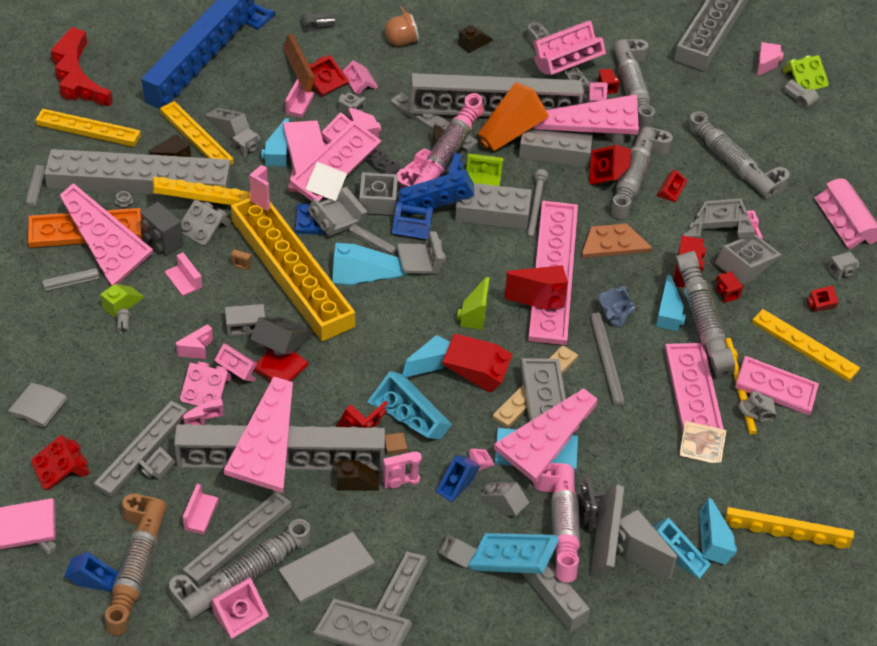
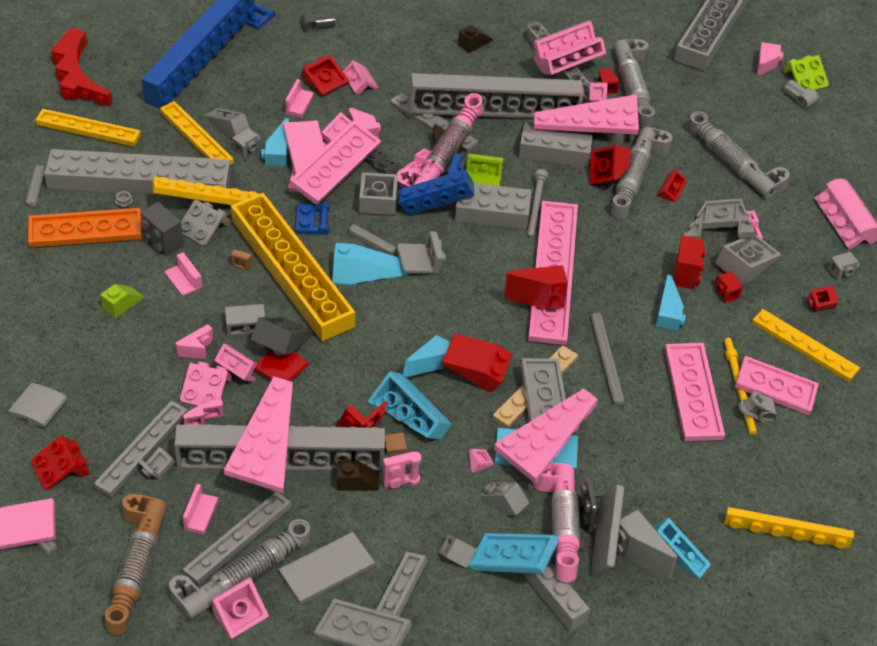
light grey axle [42,268,99,291] -> none
bright pink wing [60,183,153,286] -> none
blue slope [64,552,118,592] -> none
light grey pin [116,309,131,334] -> none
dark brown slope [149,134,191,157] -> none
bright pink panel [249,165,270,211] -> none
dark orange tile [283,34,315,93] -> none
white sticker [306,162,347,201] -> none
light grey panel [308,187,368,236] -> none
light grey brick [338,92,365,115] -> none
nougat piece [385,6,419,47] -> none
blue plate [392,202,433,239] -> none
blue slope [436,455,480,502] -> none
lime slope [457,277,490,330] -> none
orange slope [478,82,549,151] -> none
nougat wing [582,223,651,258] -> none
sand blue hair [597,286,635,328] -> none
light grey piece [676,251,735,378] -> none
sticker [679,421,726,462] -> none
medium azure slope [699,498,737,565] -> none

